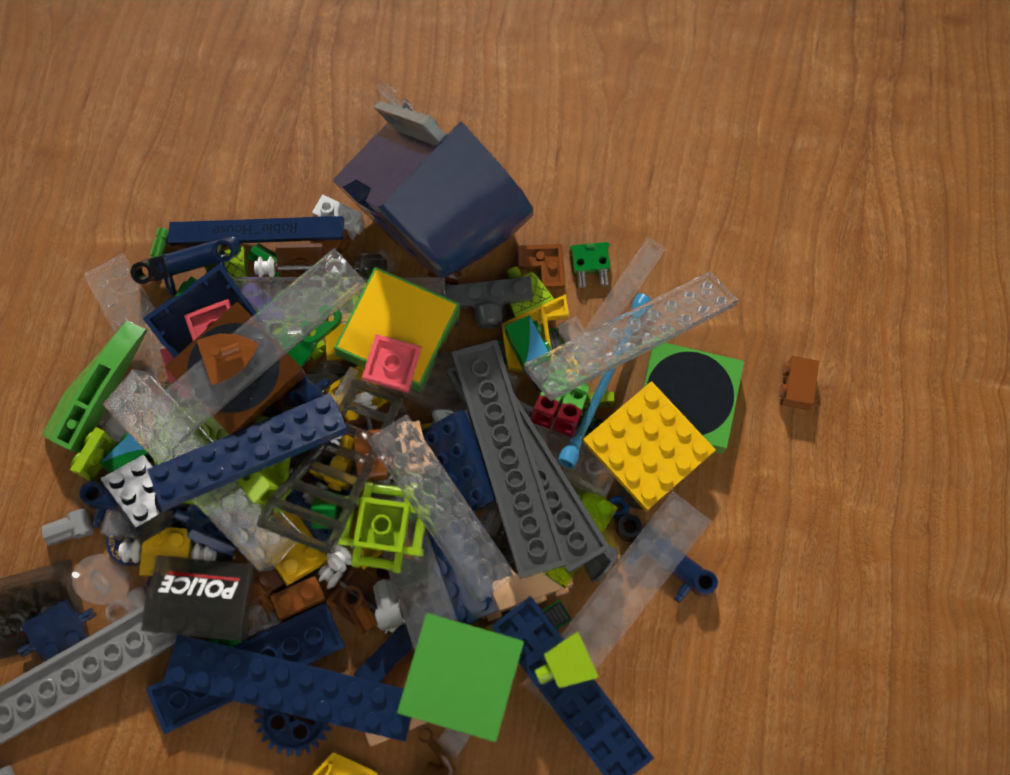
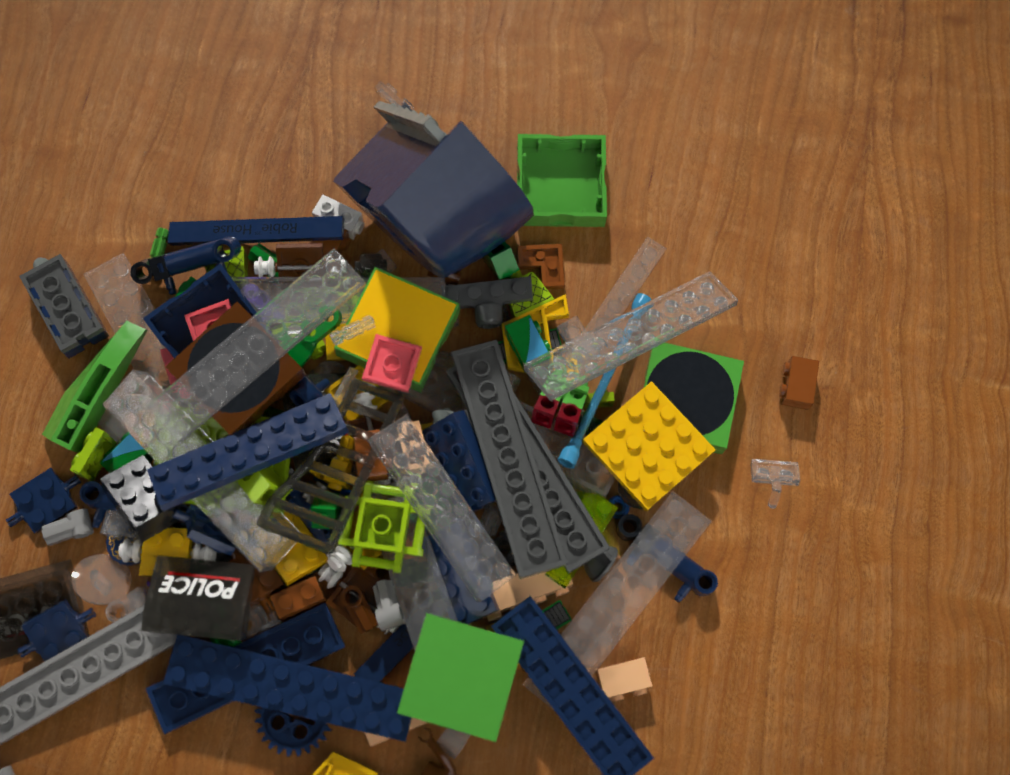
dark orange shield [197,334,259,386] -> none
lime torso [535,632,599,688] -> none
green piece [569,242,610,288] -> none
none -> dark blue plate [5,468,82,534]
none -> dark grey piece [19,254,109,359]
none -> clear axle [330,315,375,345]
none -> green brick [483,242,519,280]
none -> bright green tile [517,134,607,227]
none -> light nougat brick [596,657,652,702]
none -> clear plate [750,459,800,509]

